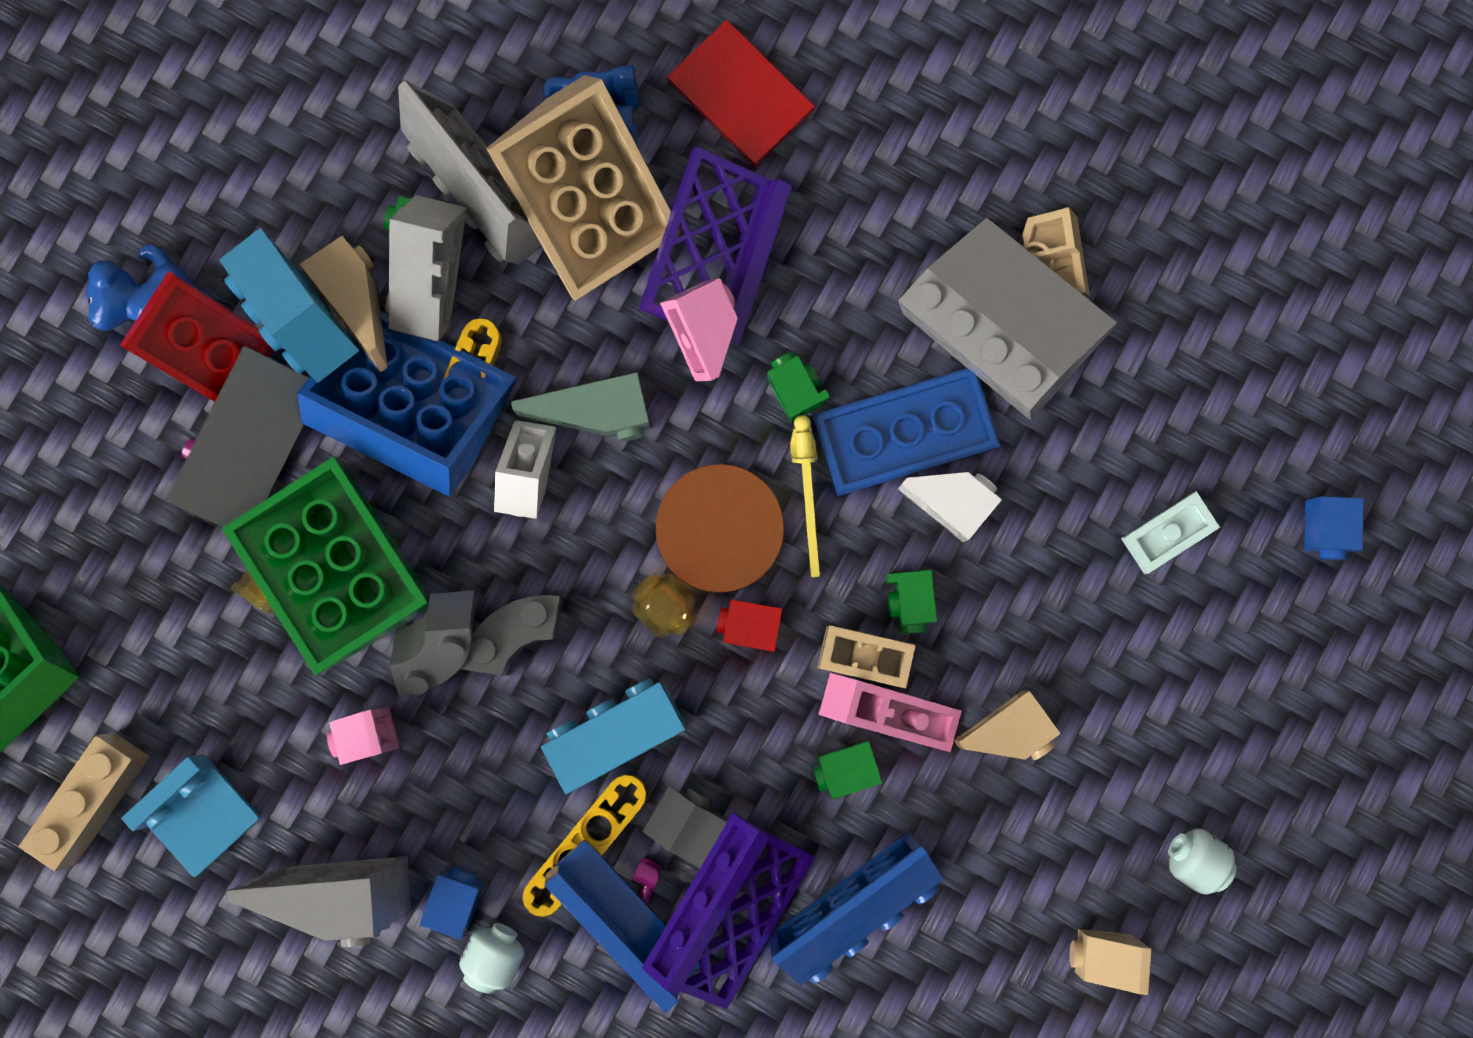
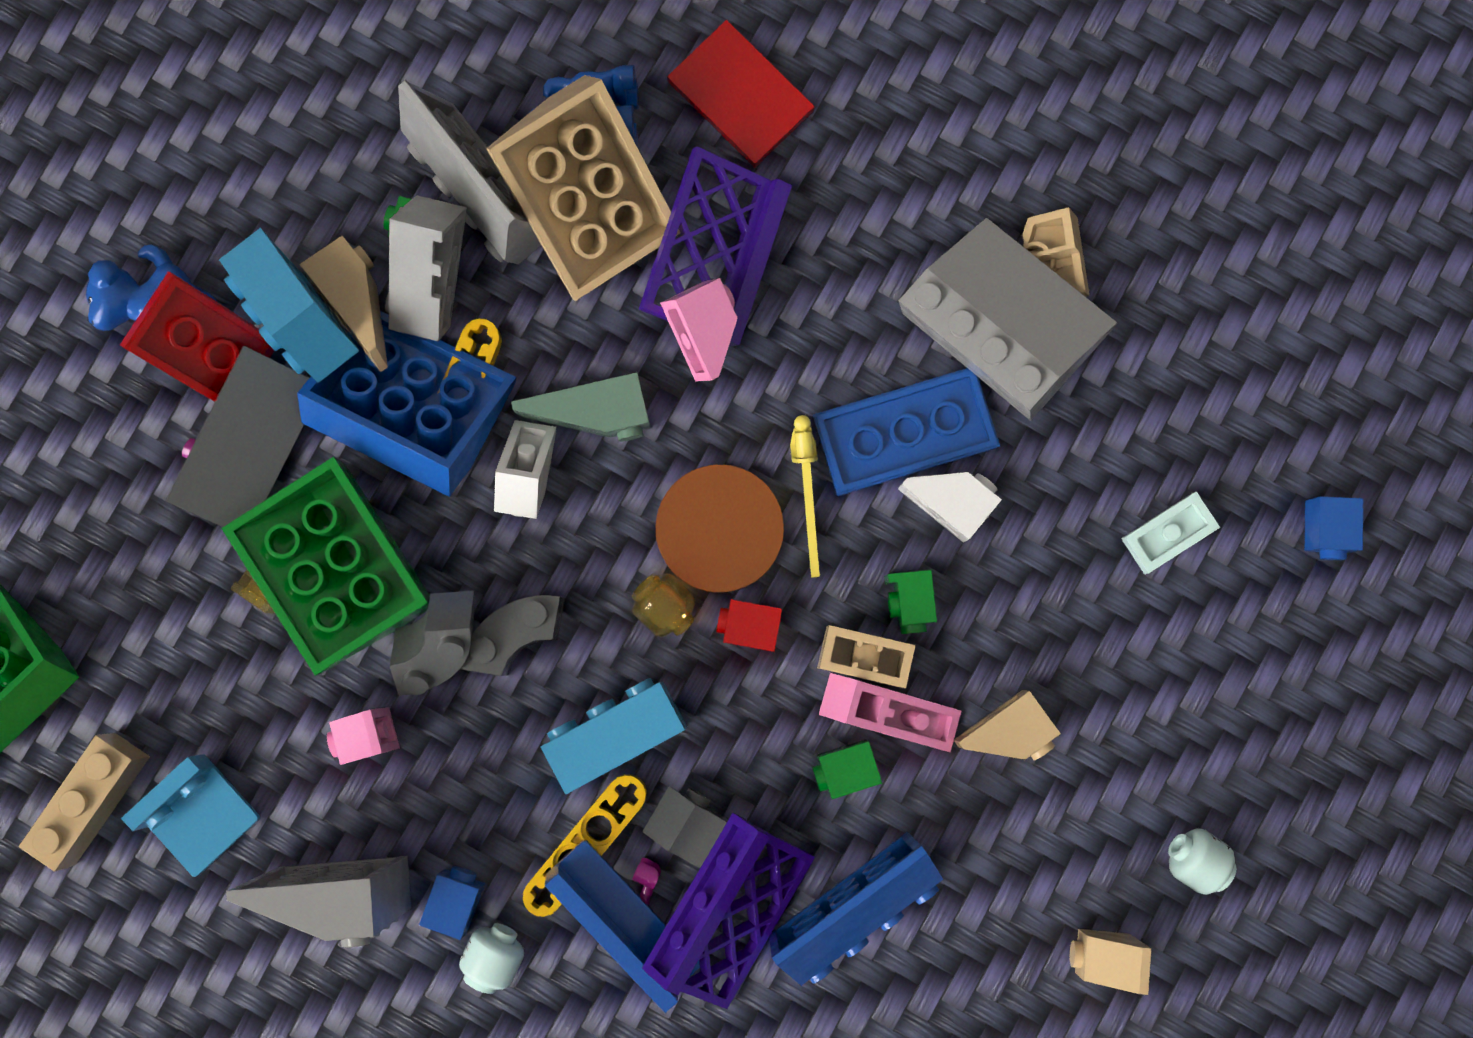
green brick [767,352,830,423] -> none

